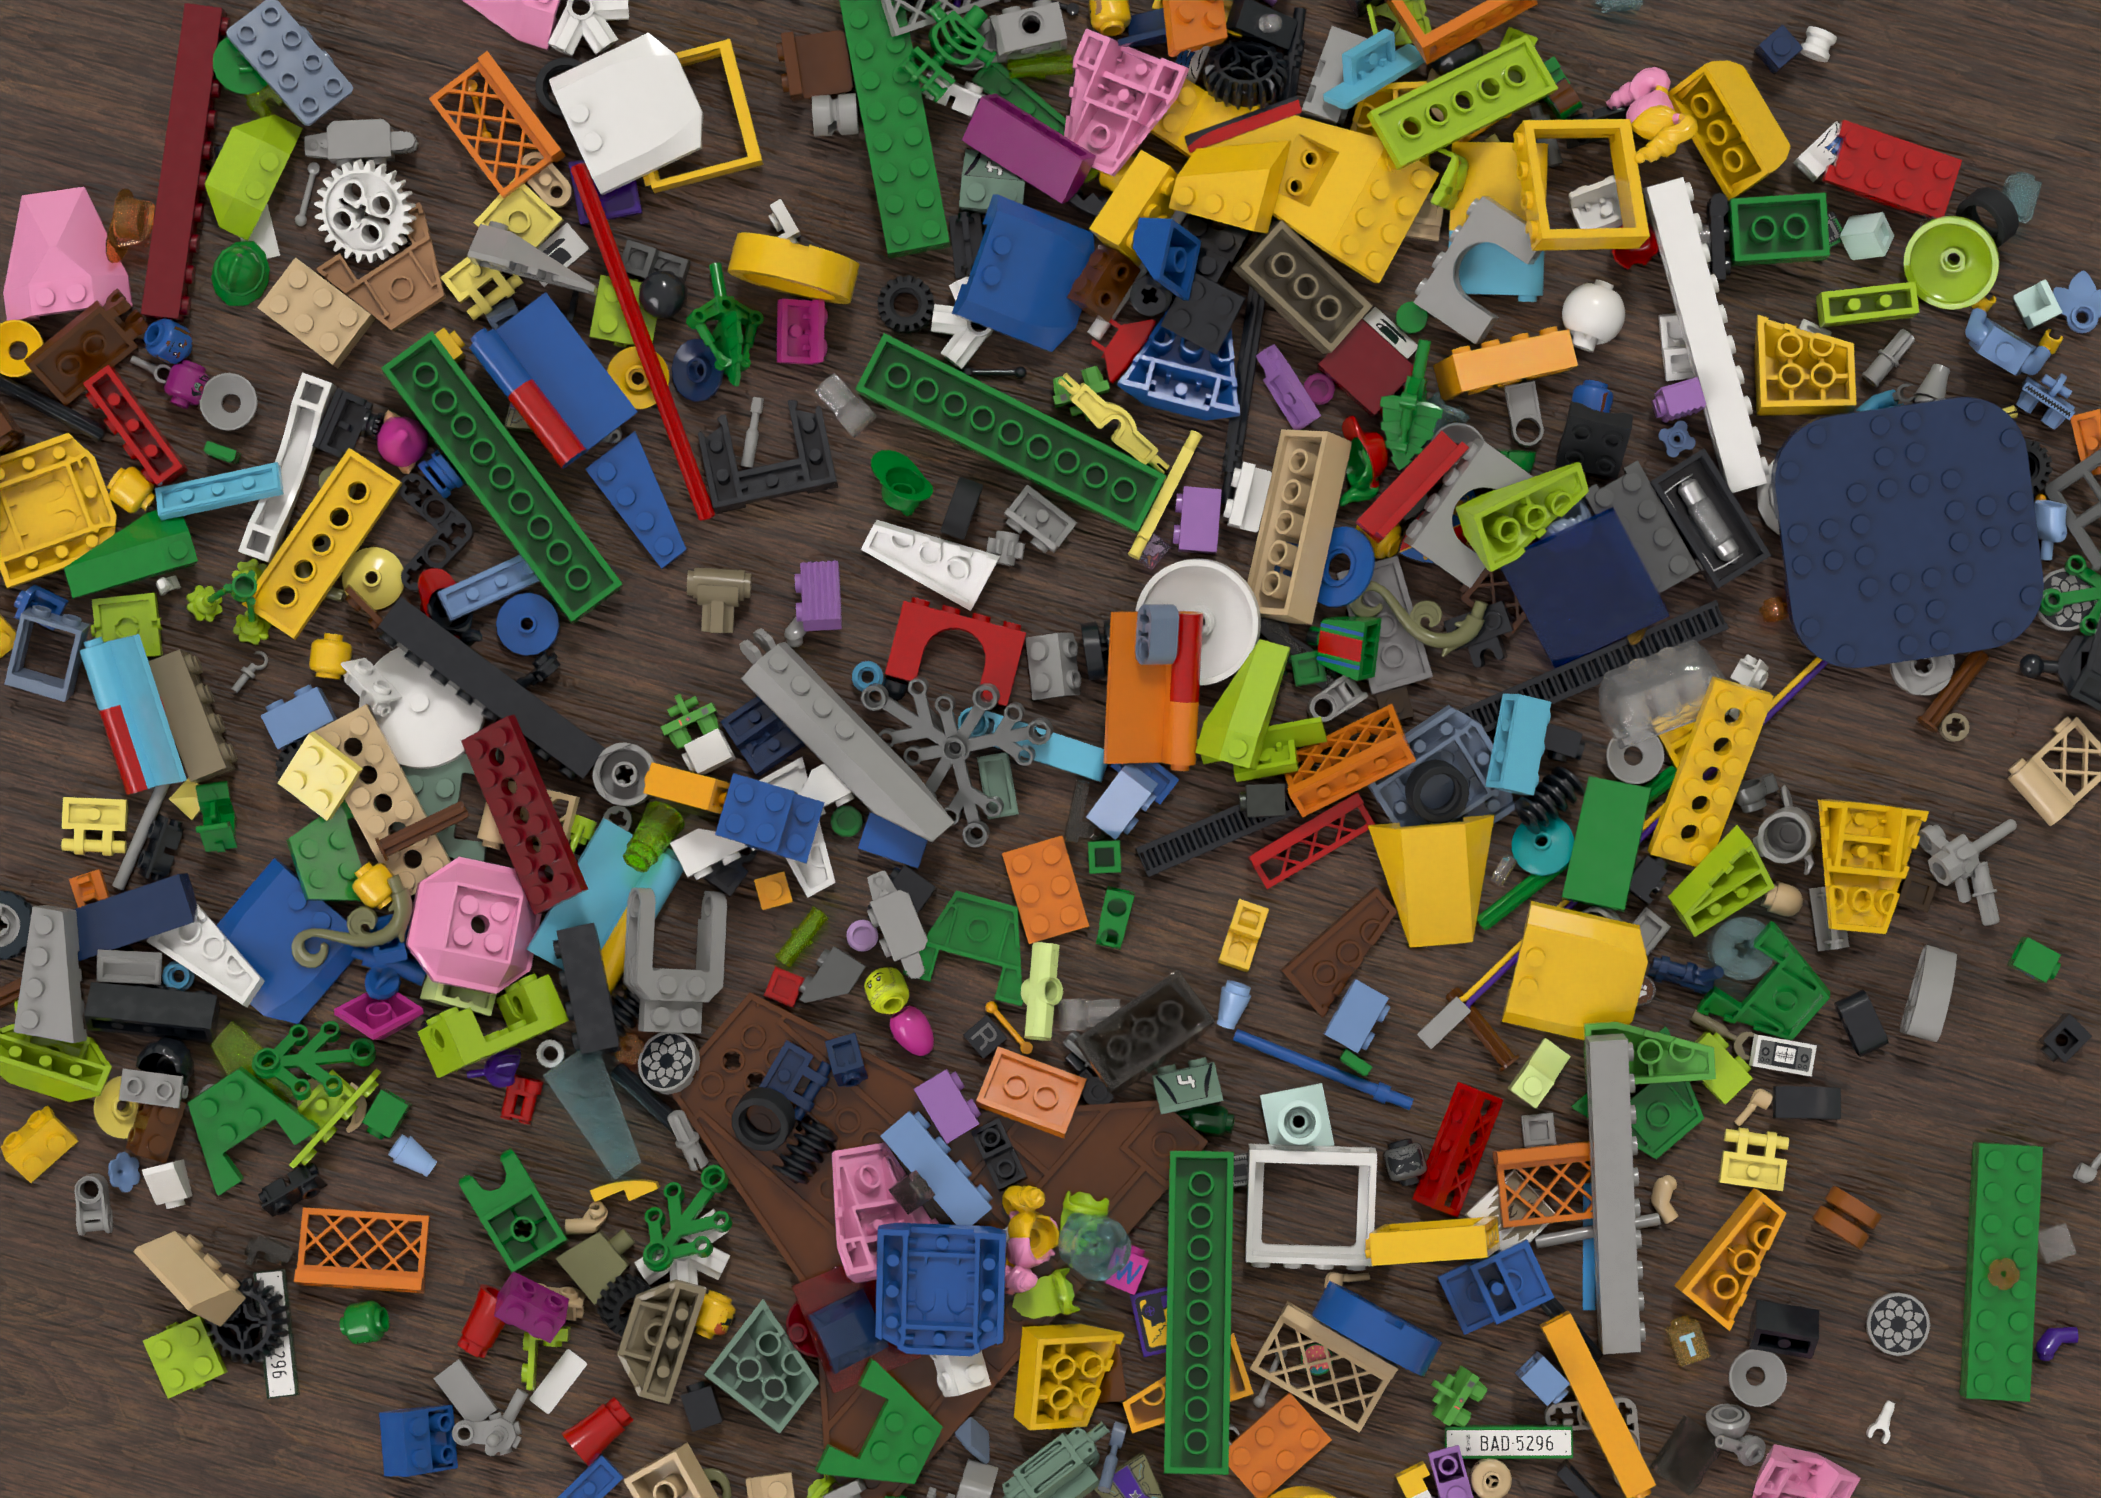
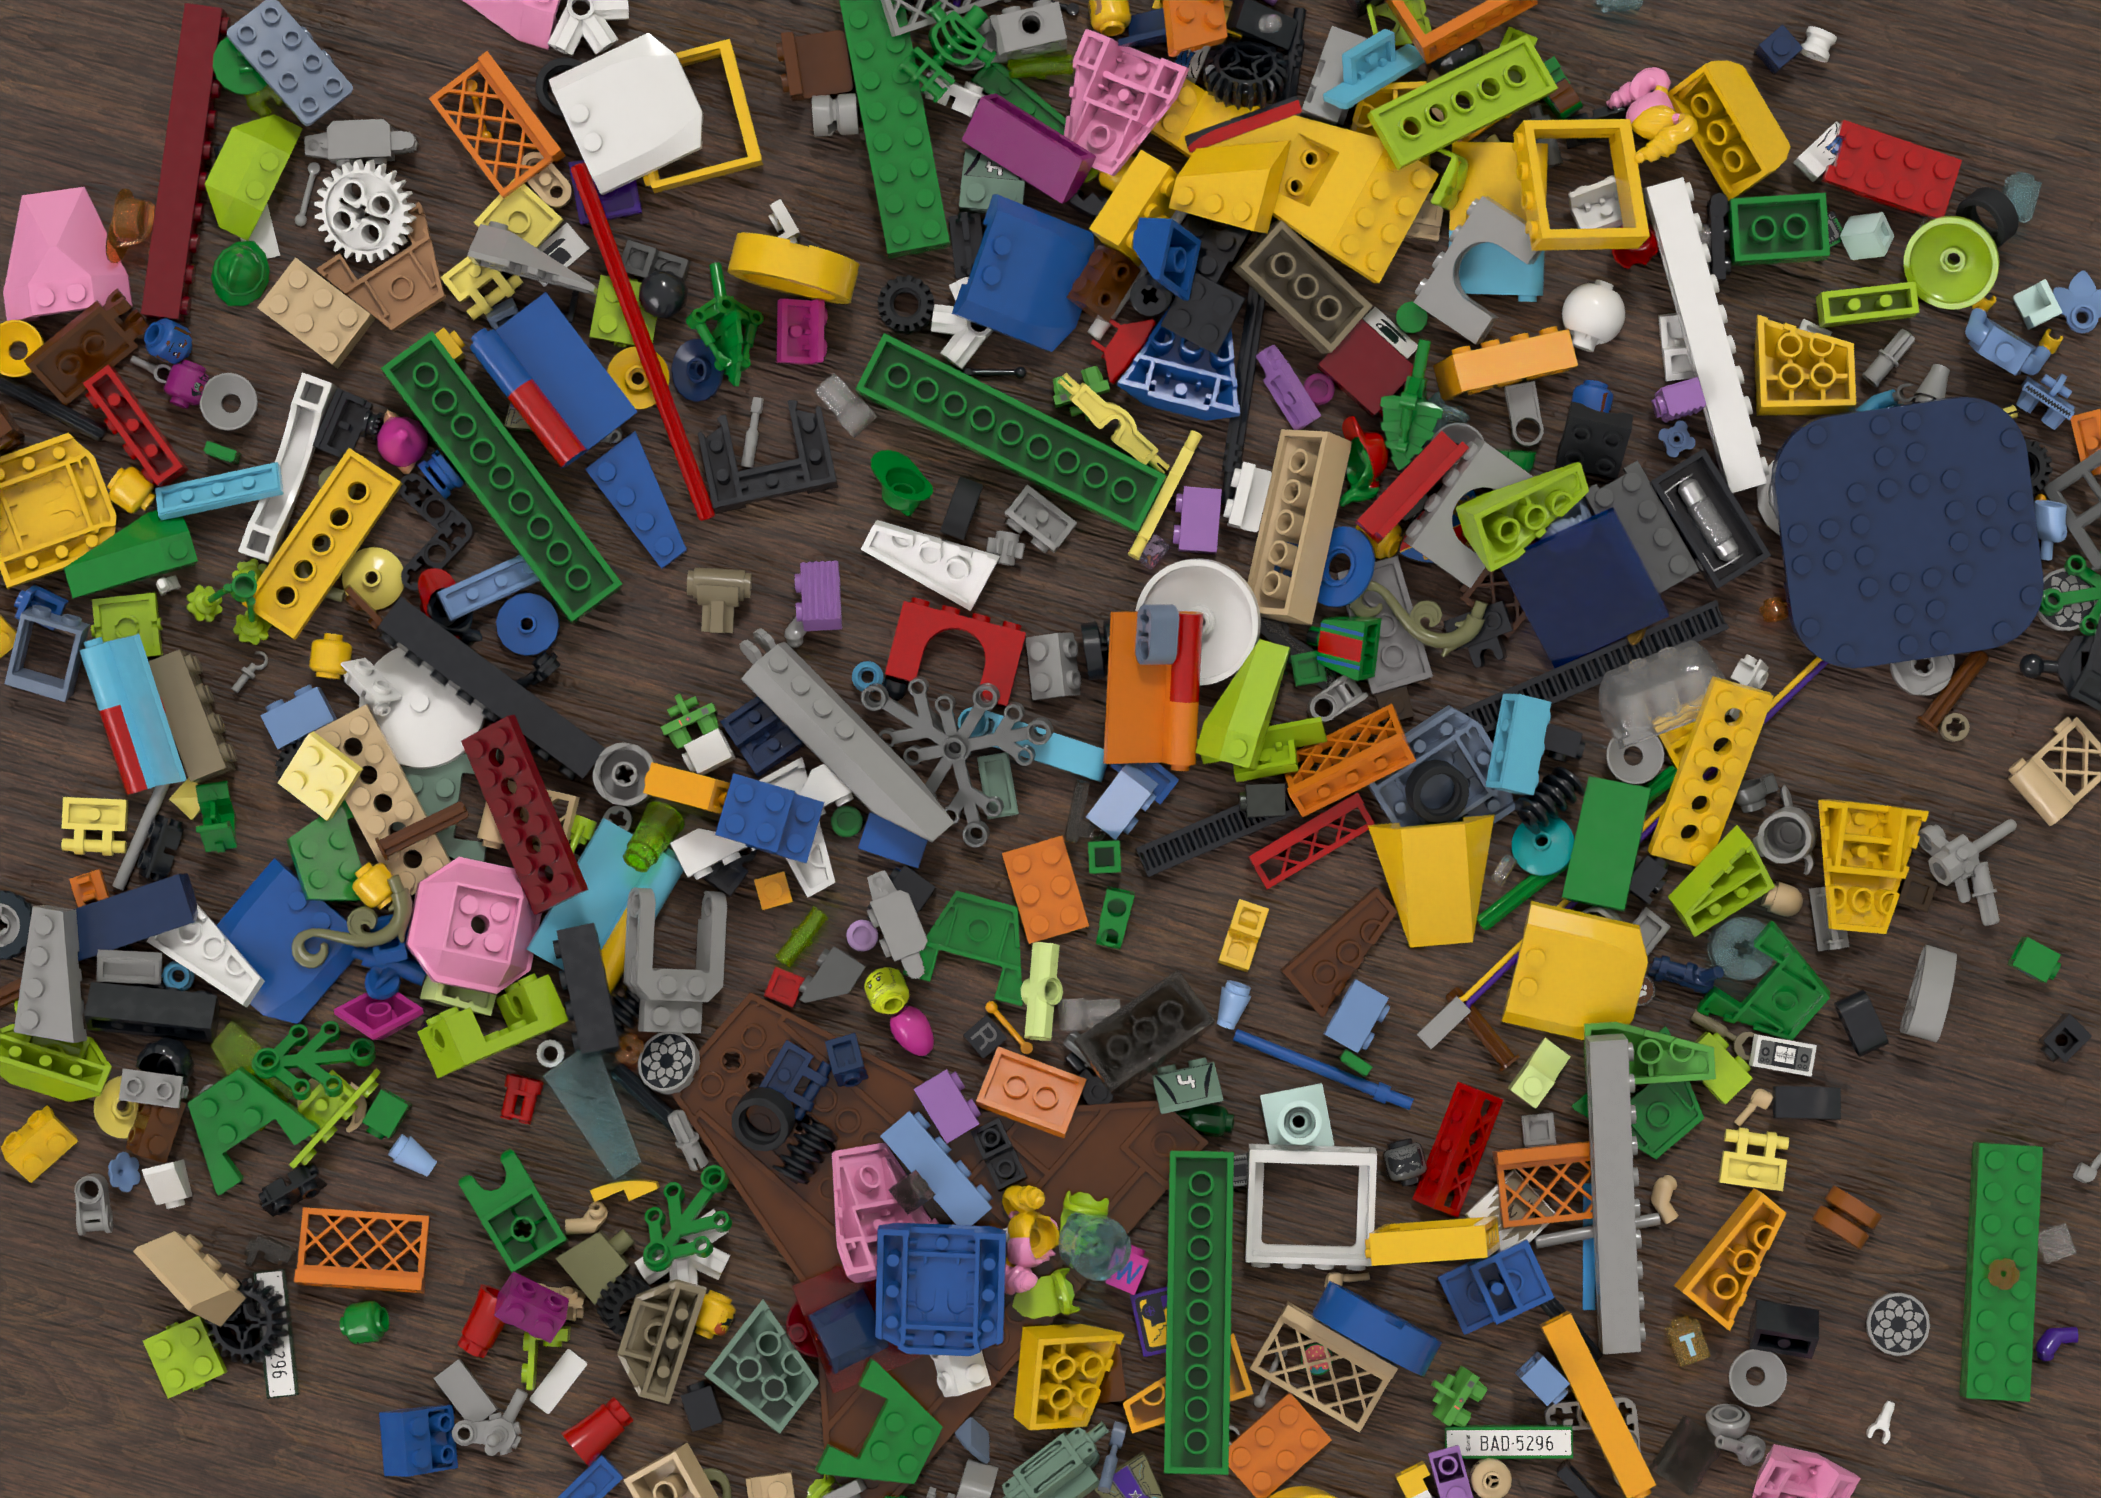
dark purple piece [467,1047,521,1088] -> none

